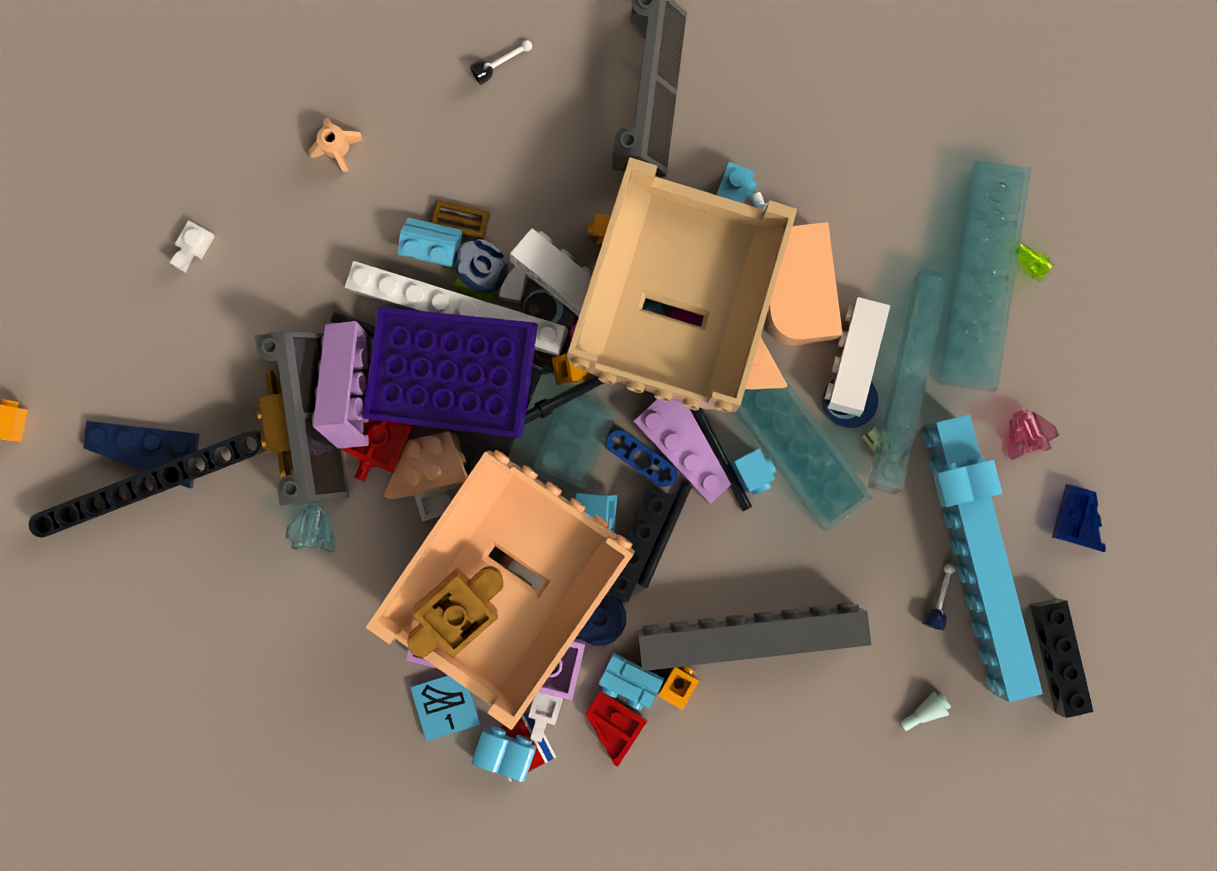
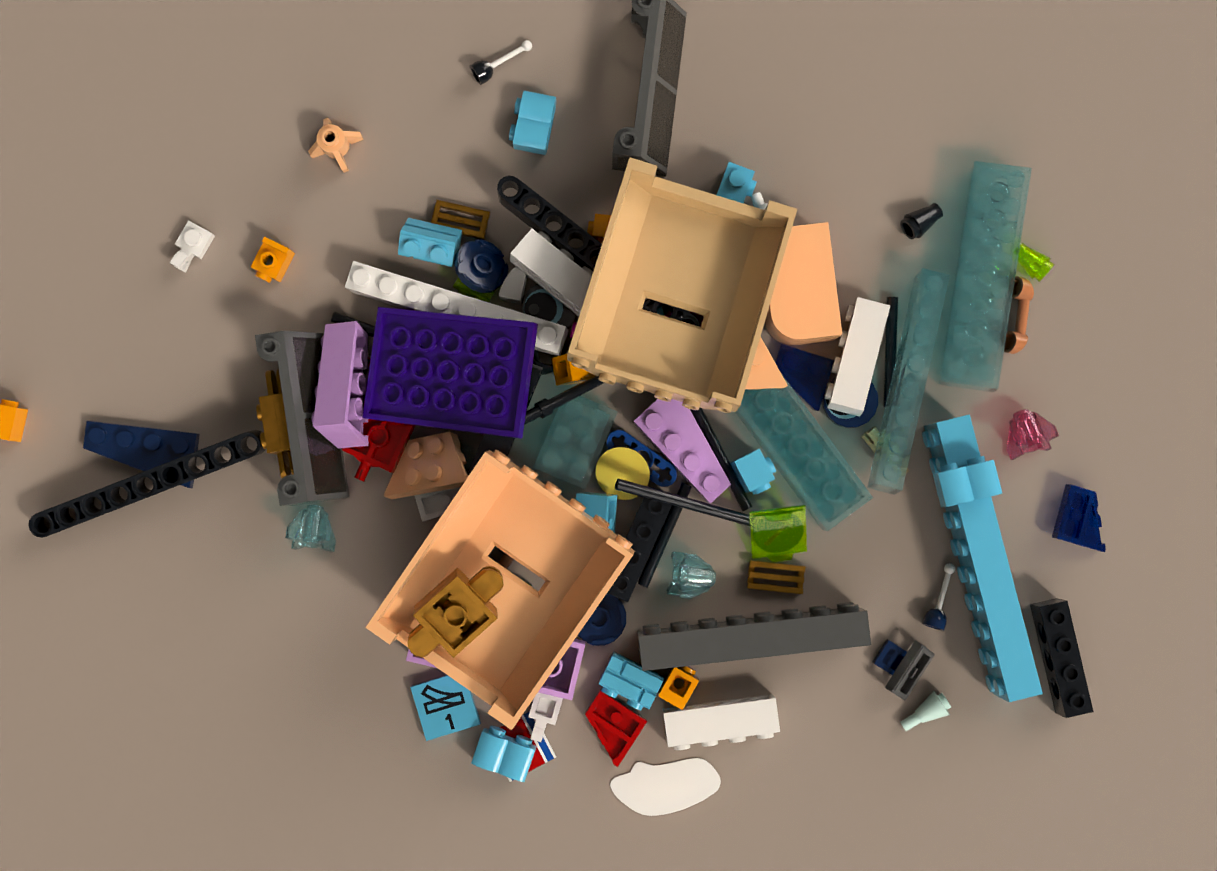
none -> light orange brick [251,237,295,283]
none -> black beam [497,176,700,327]
none -> medium azure brick [509,91,557,155]
none -> light yellow piece [596,447,650,500]
none -> white sticker [610,758,721,816]
none -> black piece [615,478,792,534]
none -> white brick [662,694,780,750]
none -> clear light blue brick [666,551,716,599]
none -> pearl gold tile [747,560,806,594]
none -> clear neon green piece [749,505,807,562]
none -> clear blue wing [775,344,834,412]
none -> dark blue tile [872,639,907,675]
none -> black bar [884,297,898,408]
none -> flat silver tile [885,641,935,701]
none -> black cone [900,203,943,239]
none -> nougat bar [1000,276,1034,354]

